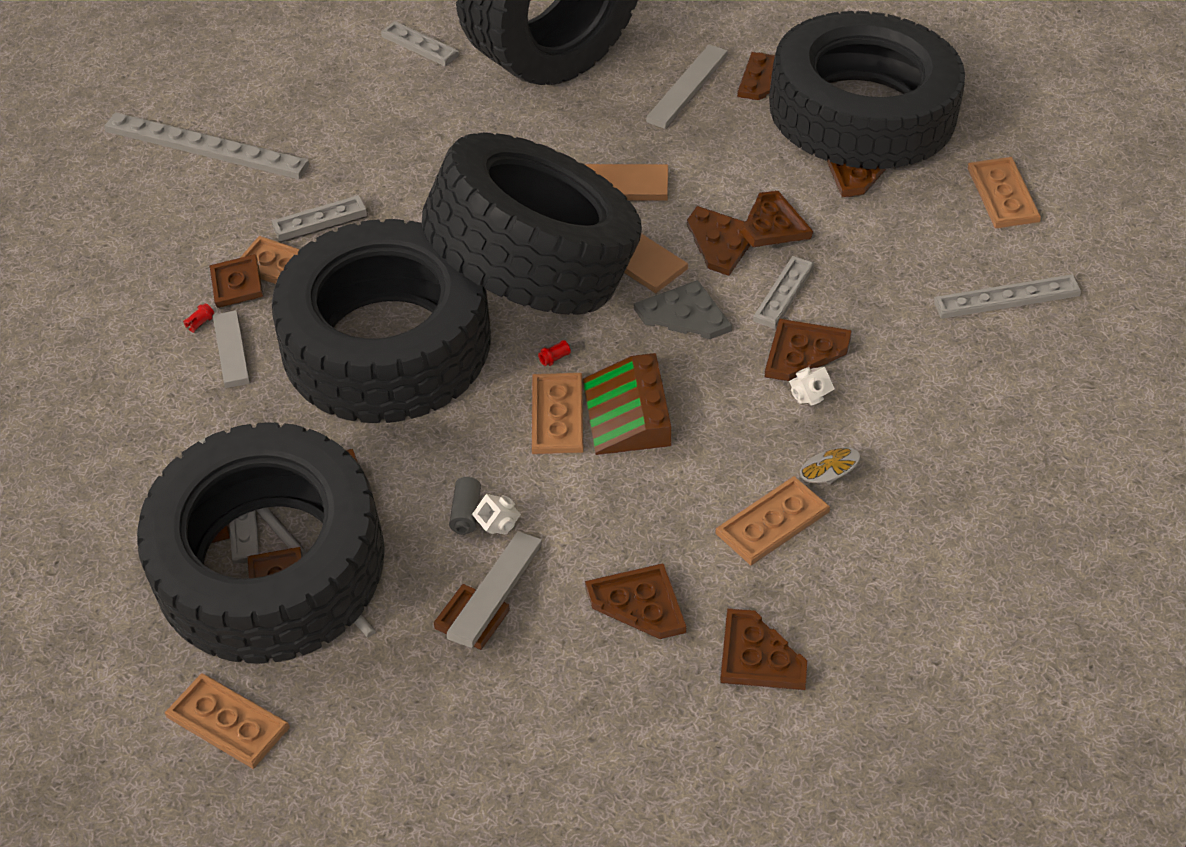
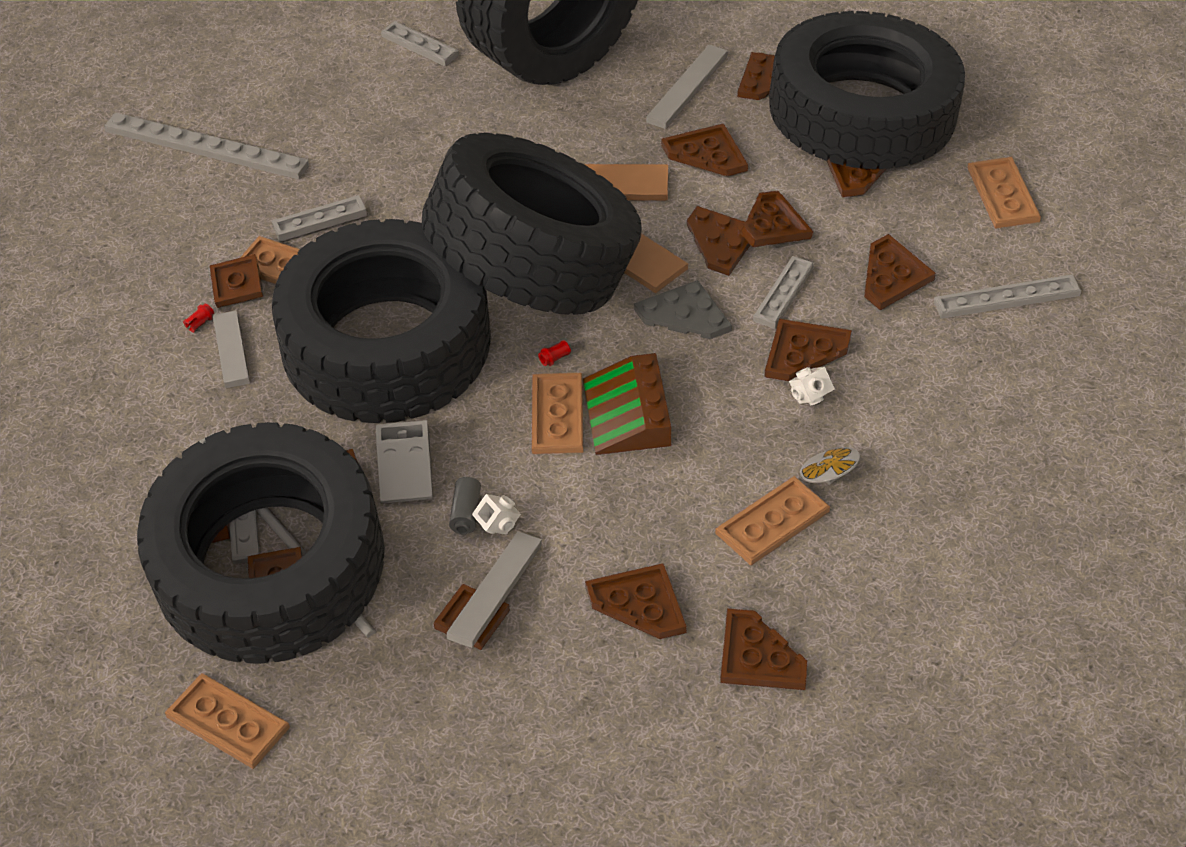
none -> light grey slope [376,420,433,503]
none -> reddish brown plate [661,123,748,176]
none -> reddish brown plate [864,234,936,310]

